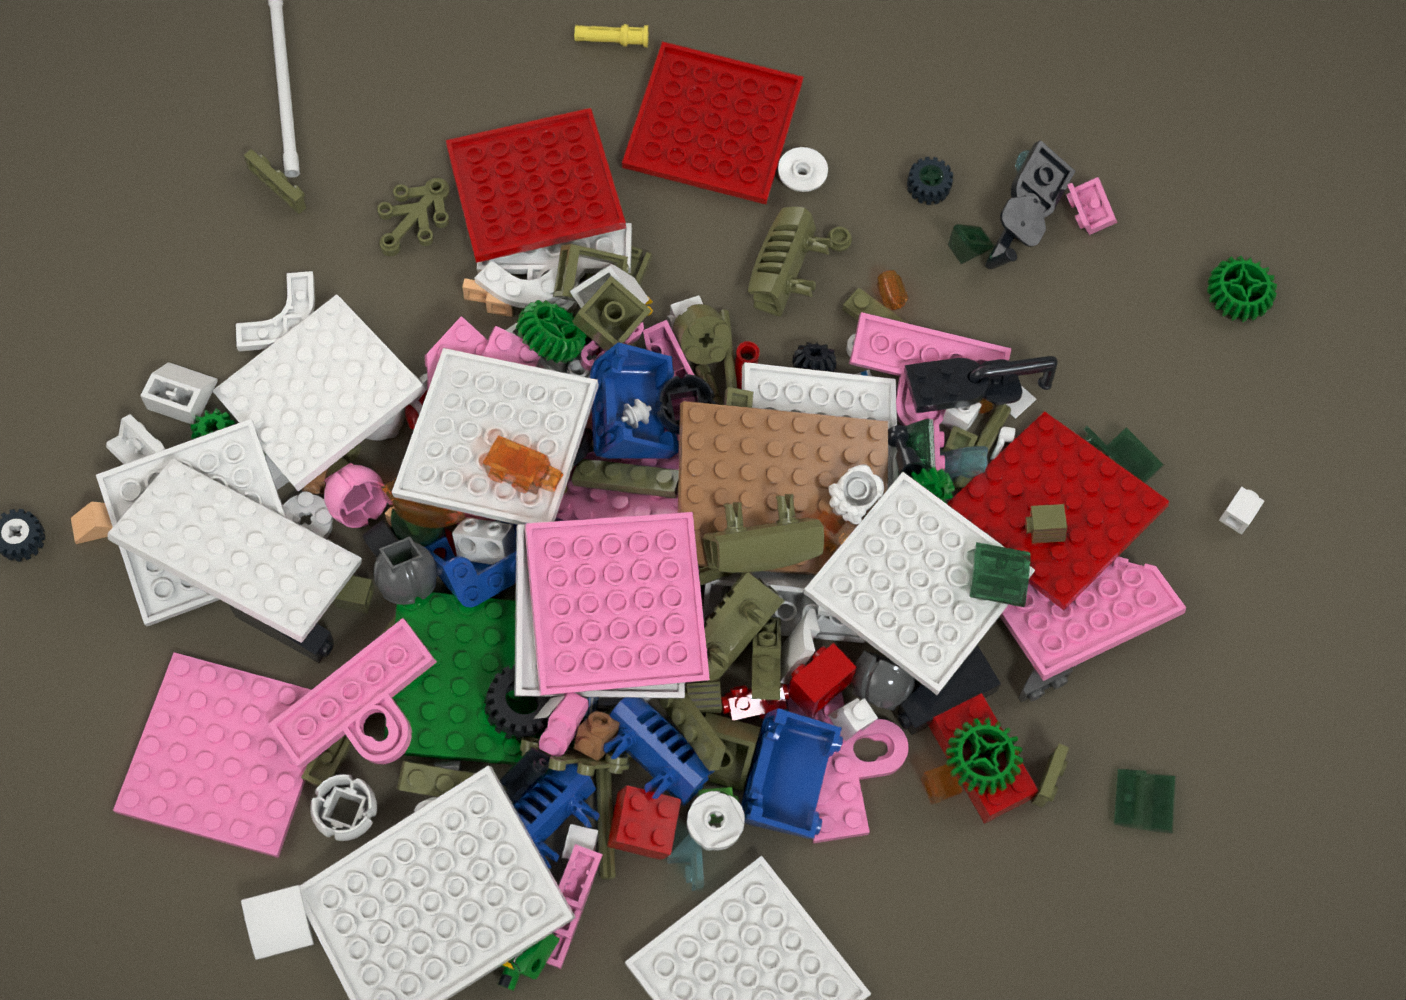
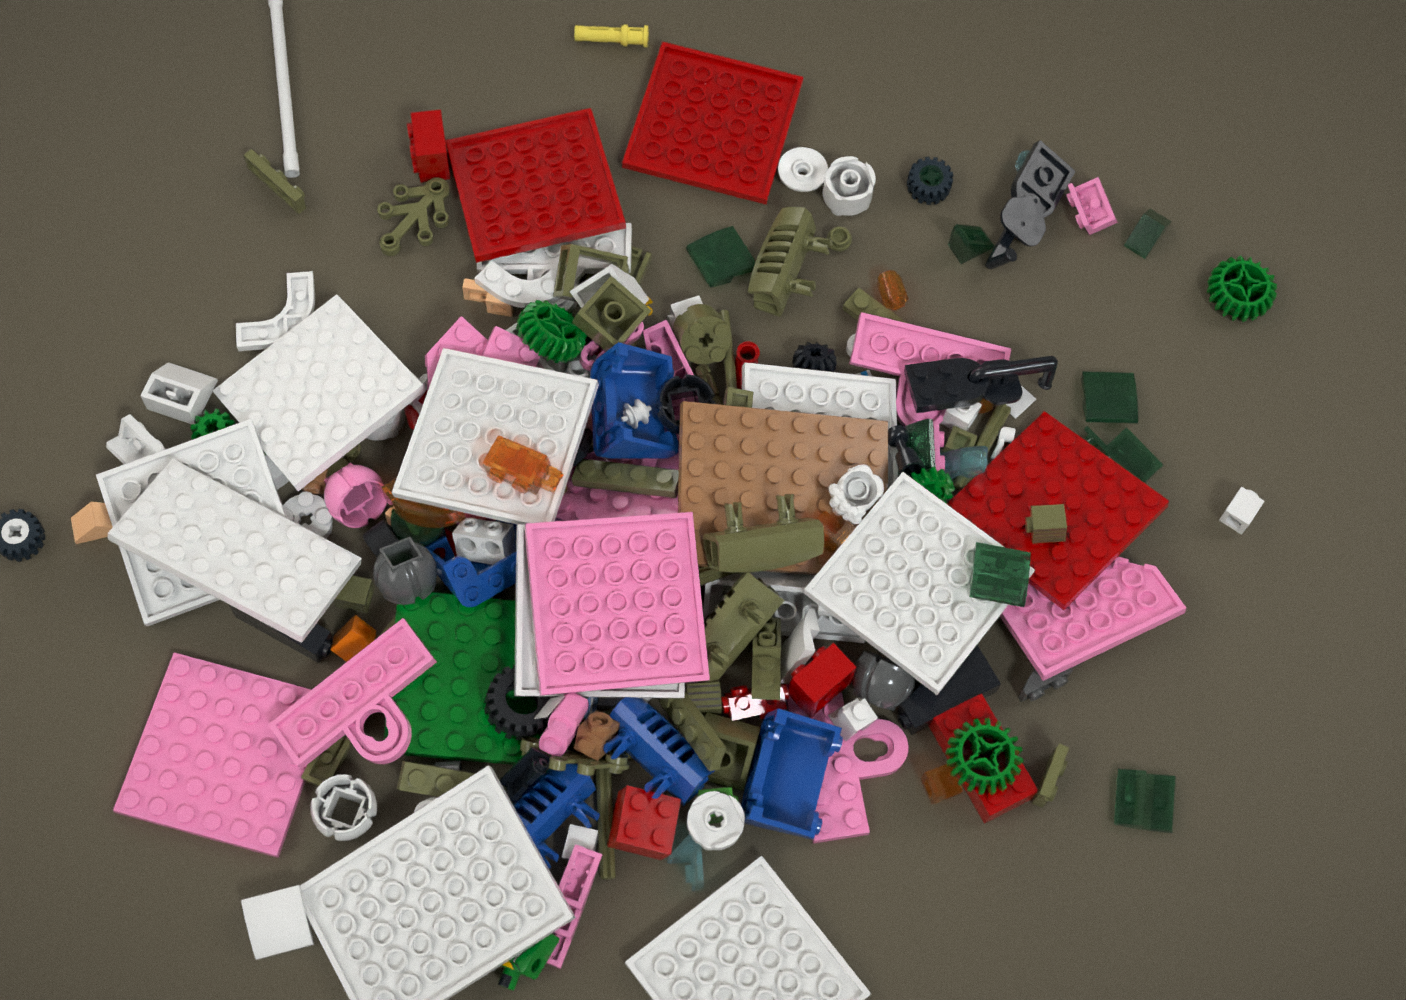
none -> orange panel [330,615,376,662]
none -> red brick [407,109,450,183]
none -> clear green slope [686,226,756,288]
none -> white brick [822,156,876,216]
none -> clear green slope [1081,371,1139,424]
none -> clear green slope [1124,209,1172,259]

